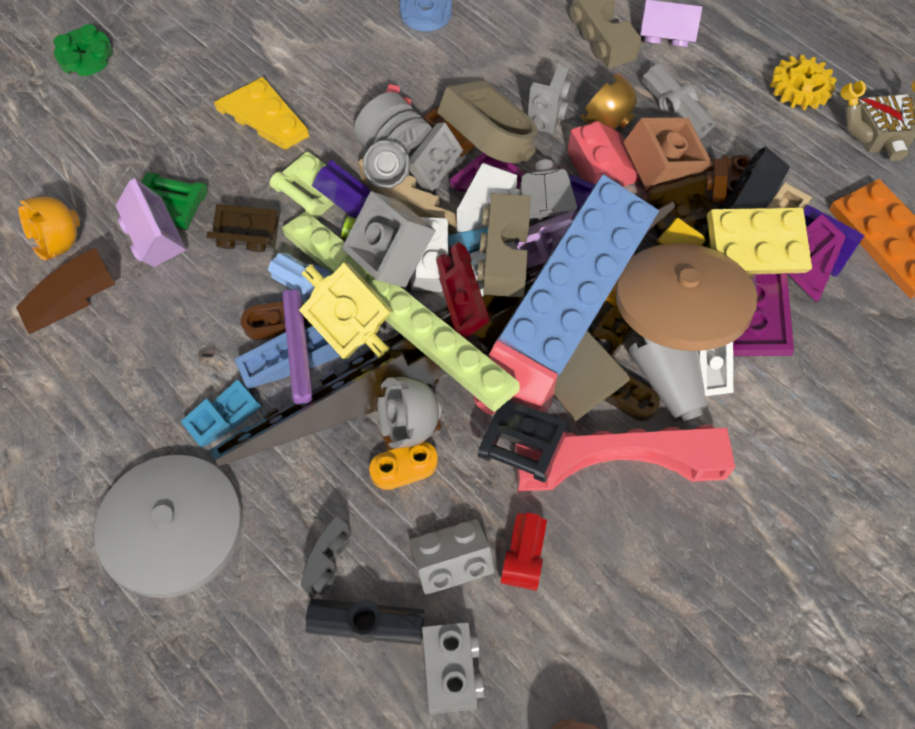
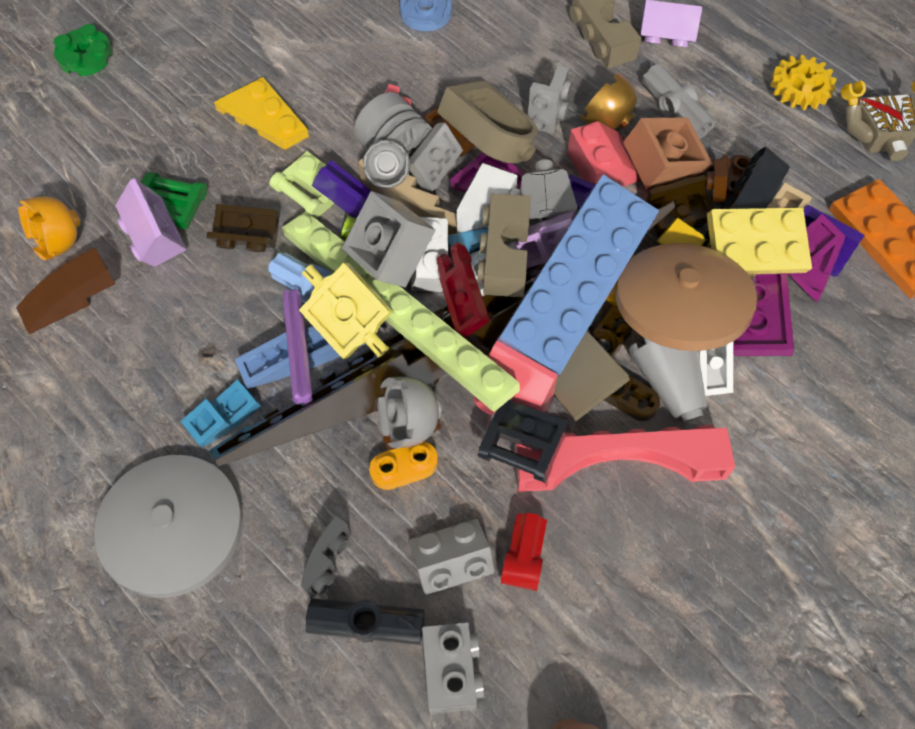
reddish brown plate [241,301,308,340] -> none

